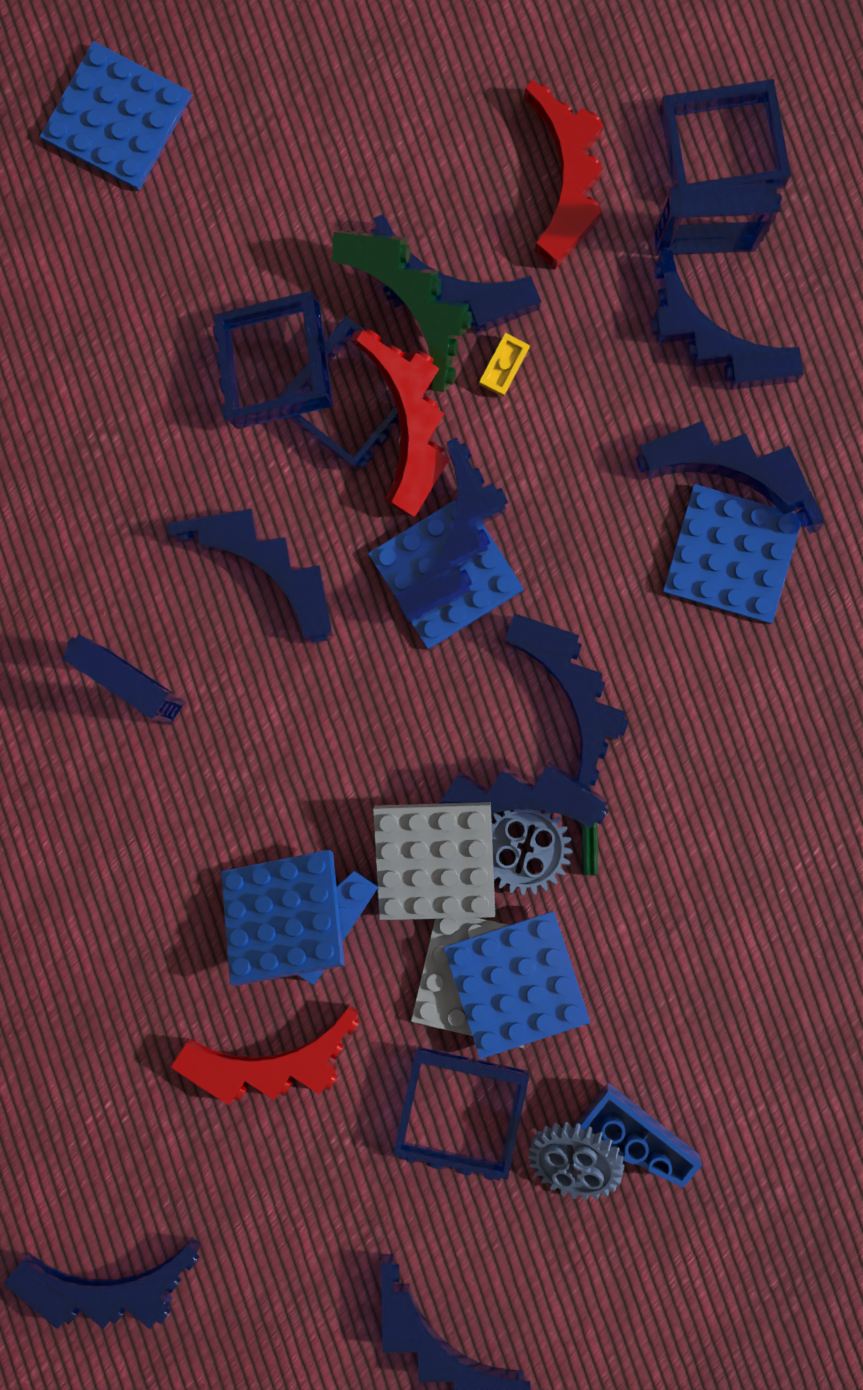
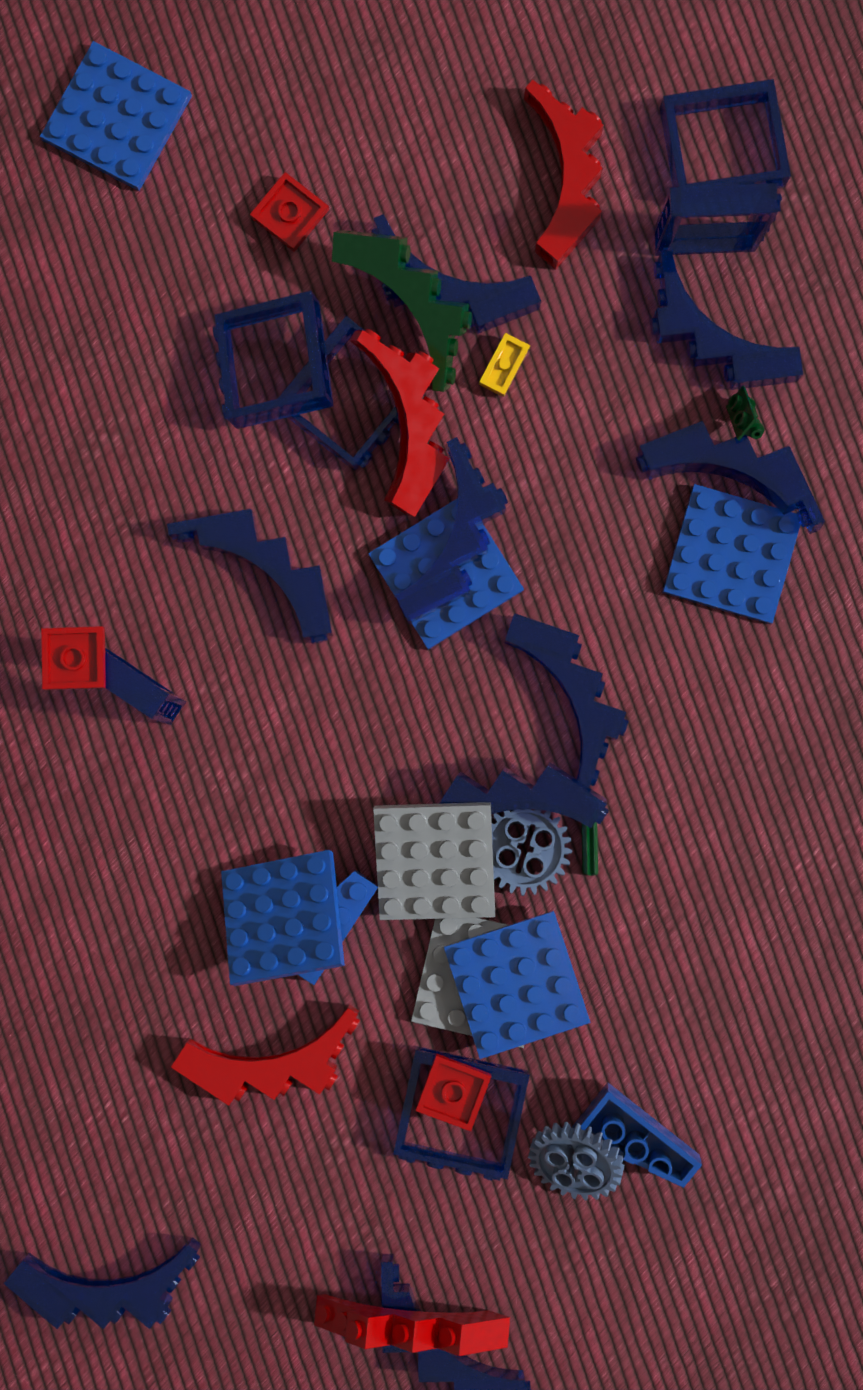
none -> red plate [41,626,106,690]
none -> red plate [250,172,329,252]
none -> red arch [314,1294,510,1356]
none -> red plate [416,1053,491,1132]
none -> dark green hinge [726,386,764,441]

